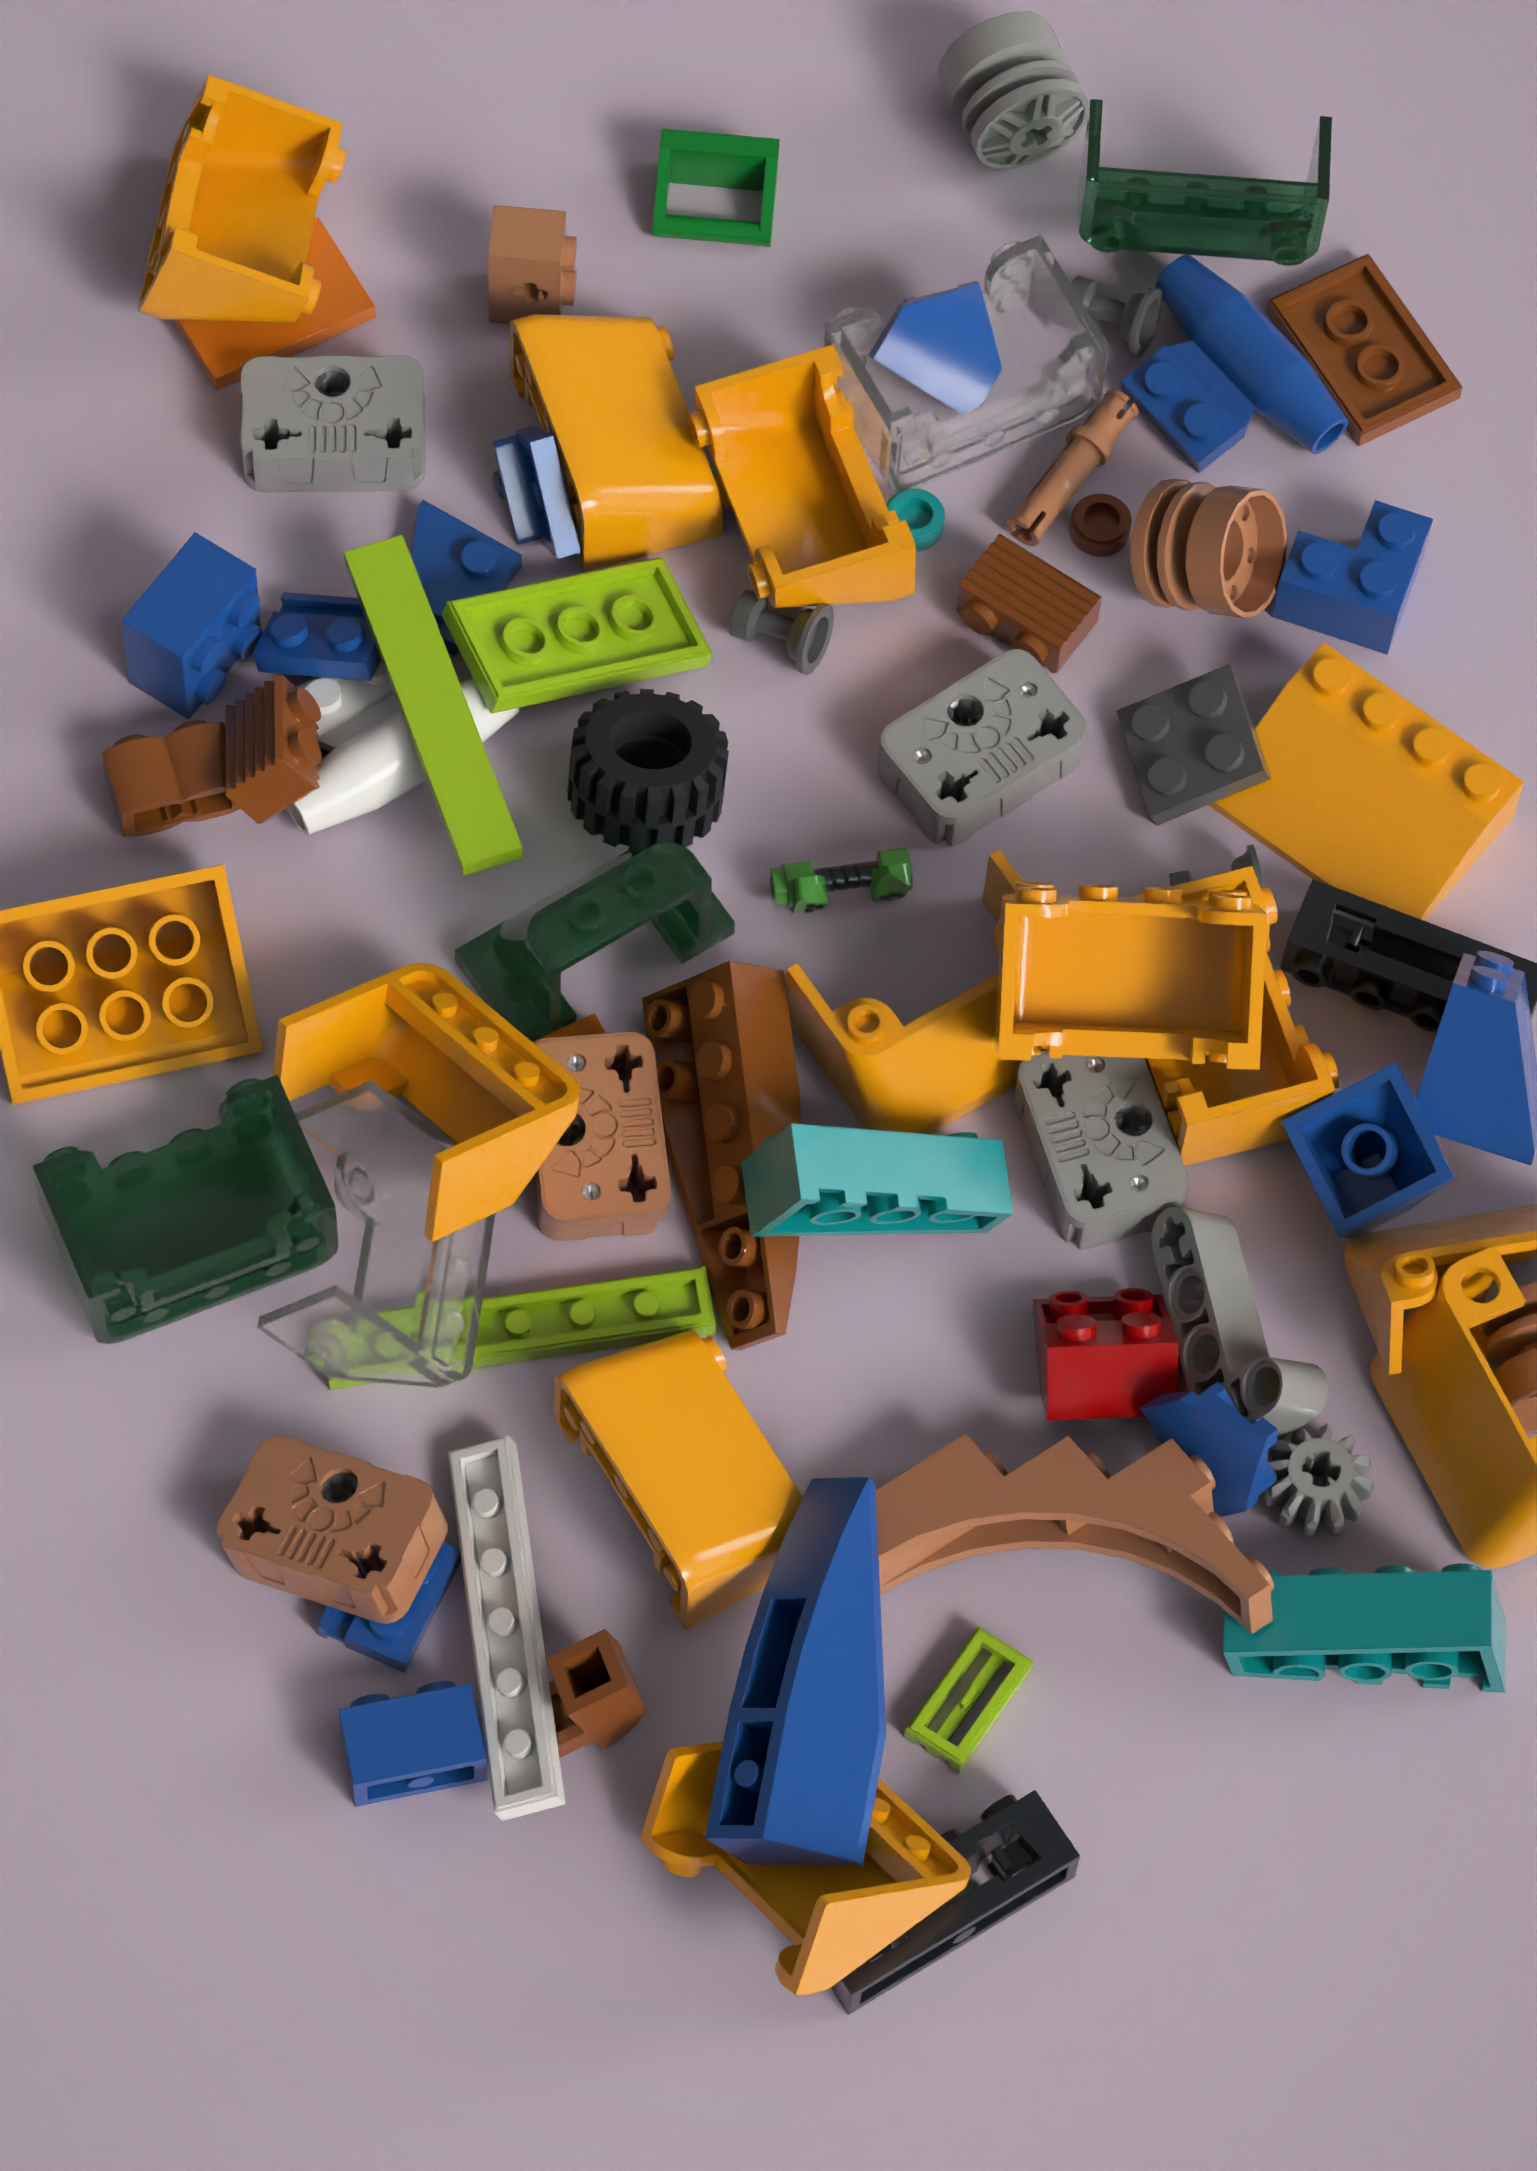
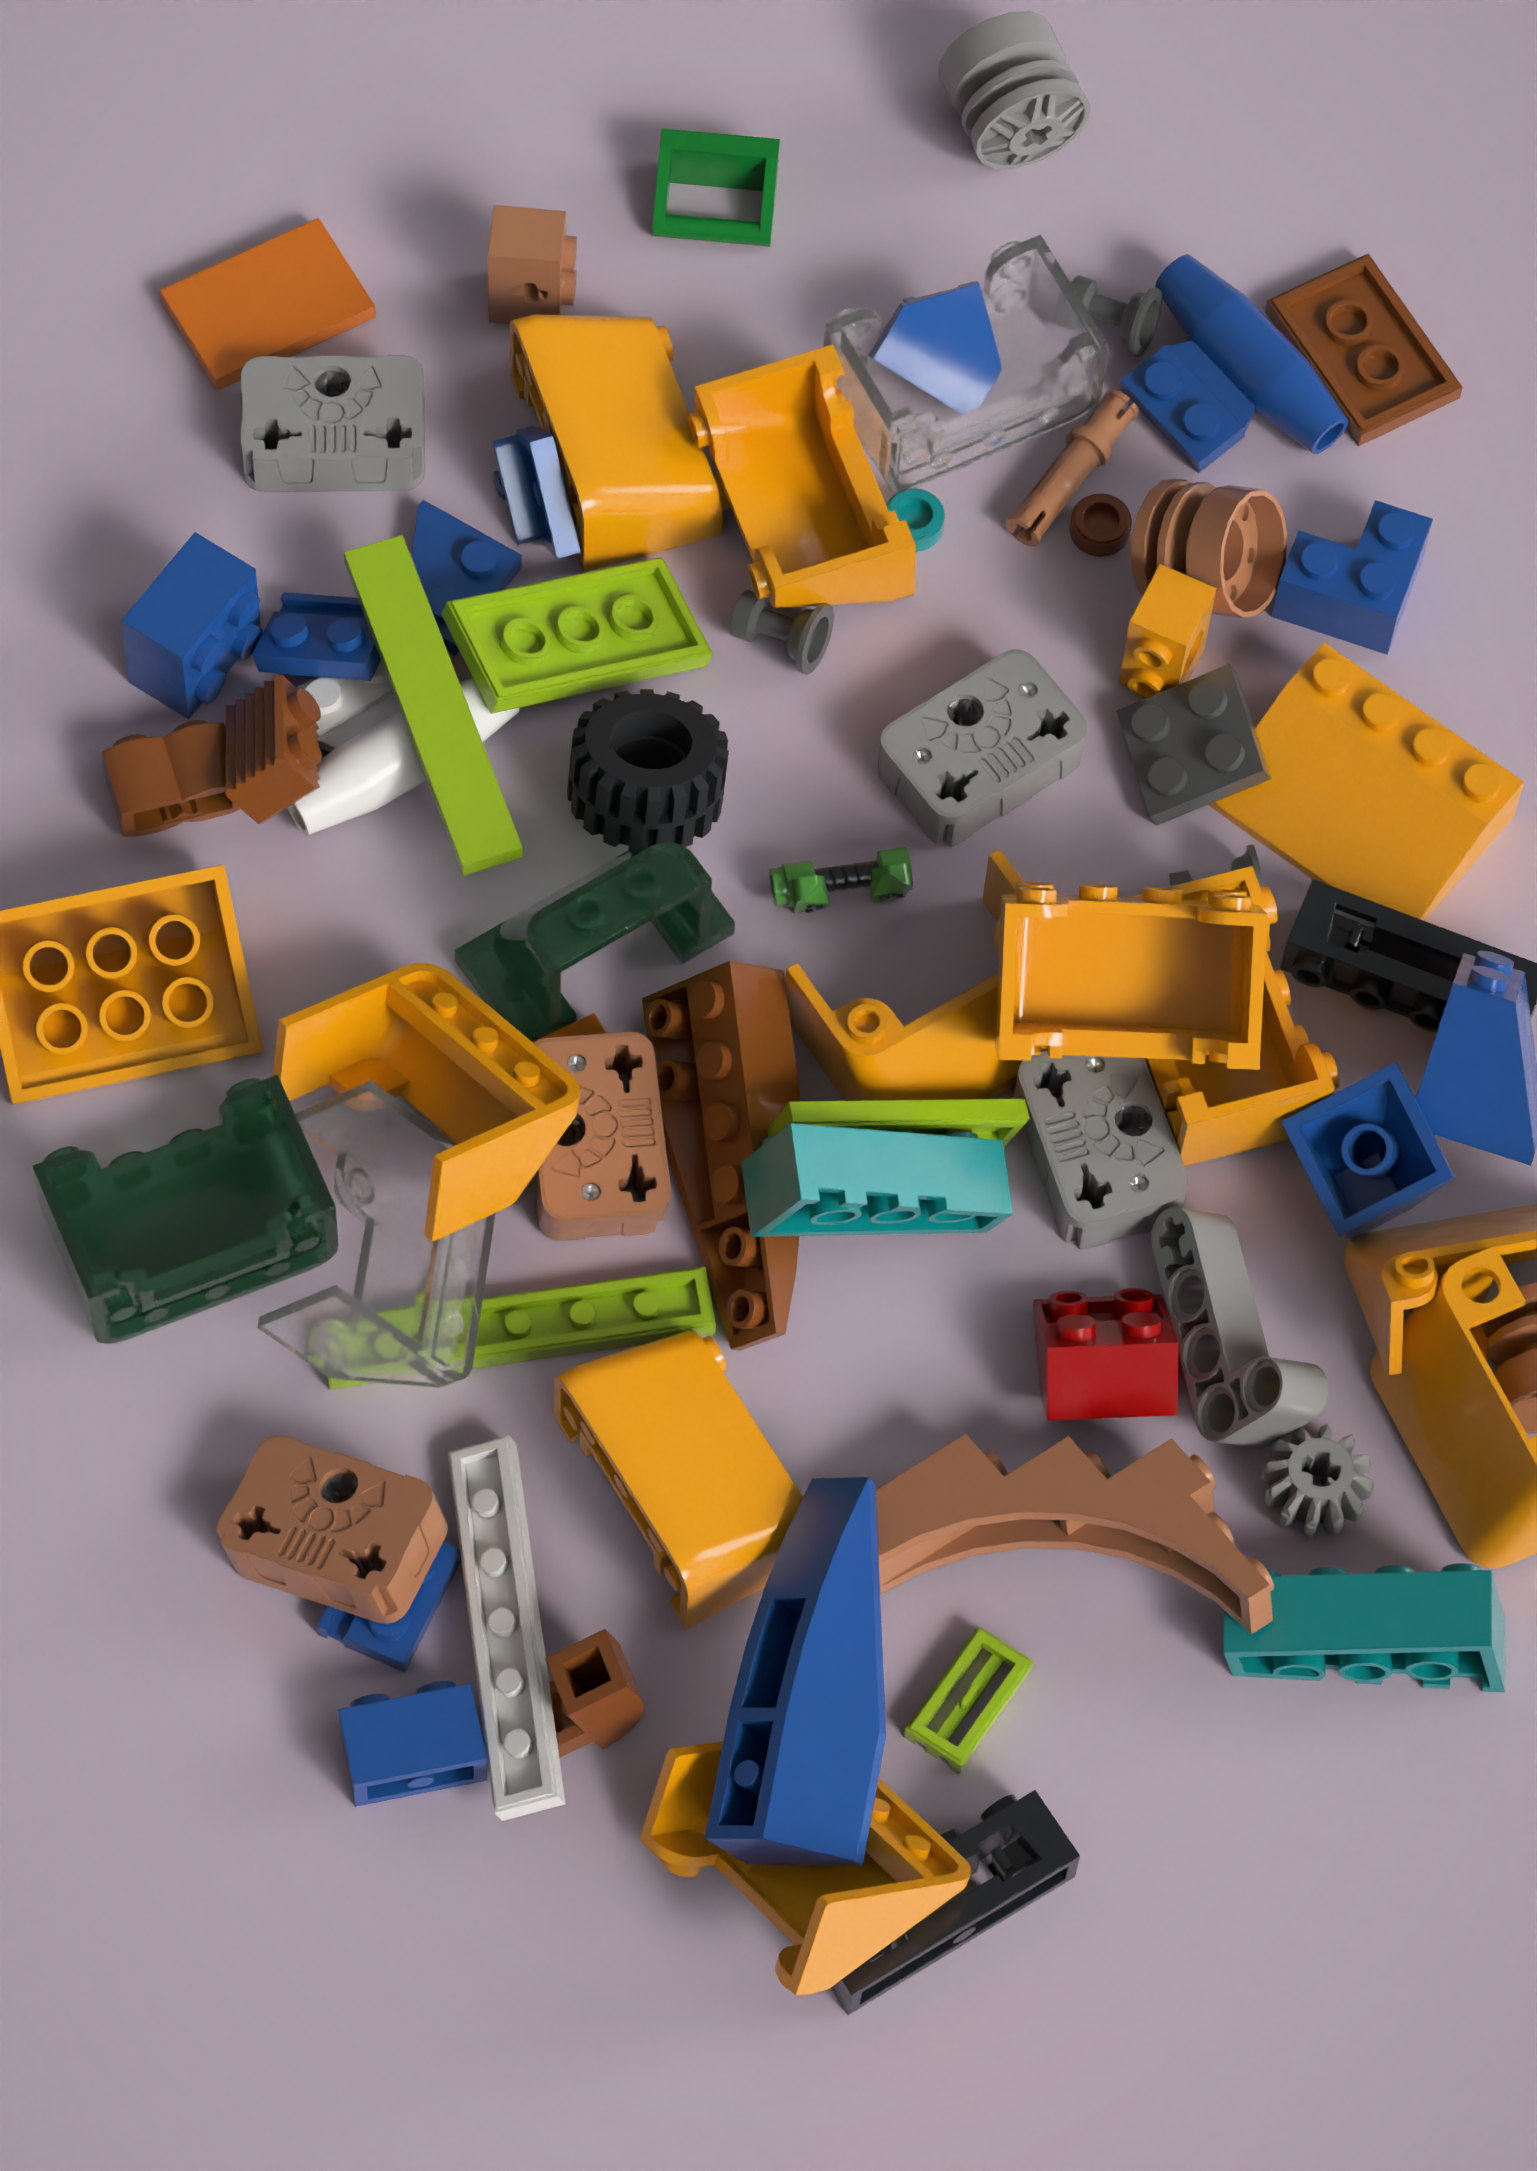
light orange windscreen [137,74,347,323] -> none
dark orange brick [956,534,1102,673] -> none
clear green windscreen [1077,99,1332,266] -> none
blue slope [1140,1382,1278,1517] -> none
none -> lime tile [767,1099,1030,1147]
none -> light orange brick [1119,564,1217,699]

